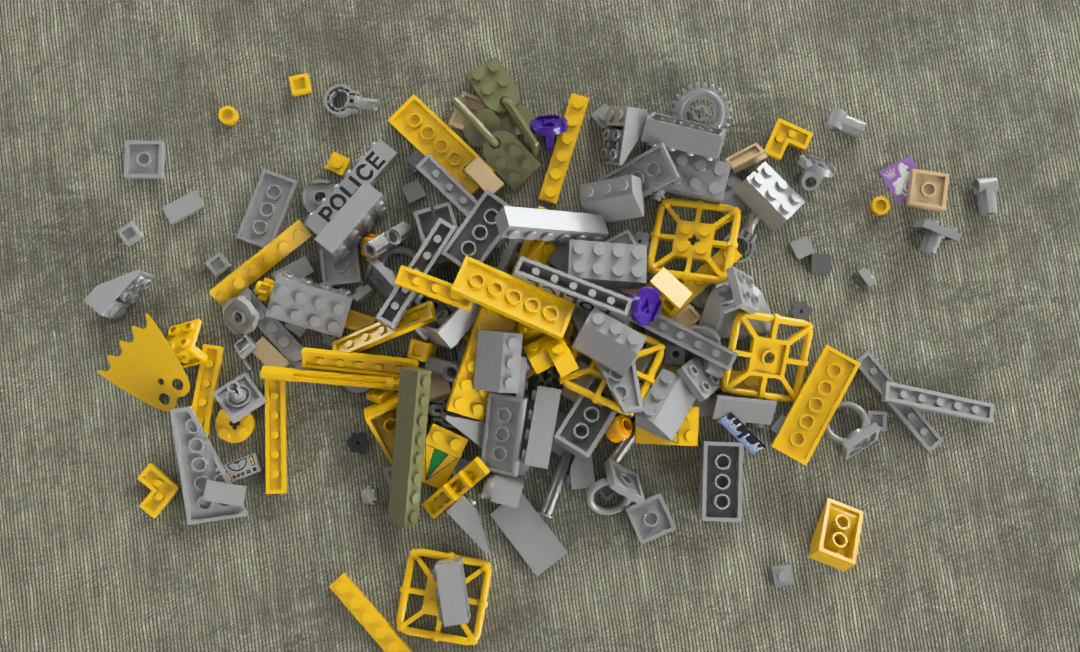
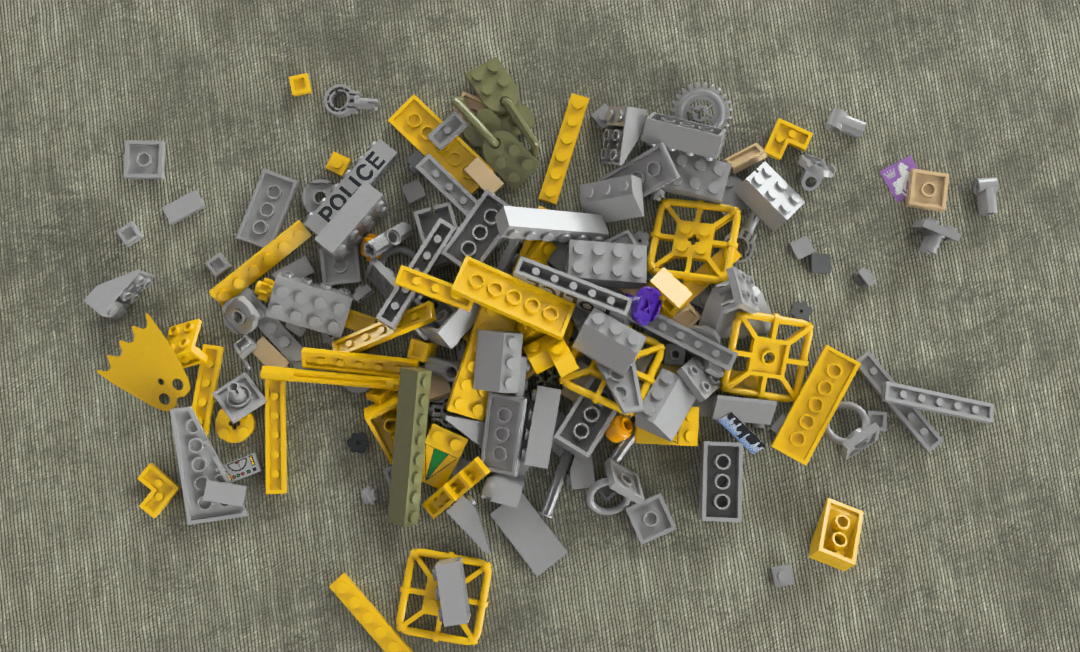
yellow tile [218,106,239,126] -> none
dark purple tile [530,115,568,151] -> none
yellow tile [869,196,890,216] -> none
none -> light grey plate [427,111,468,152]

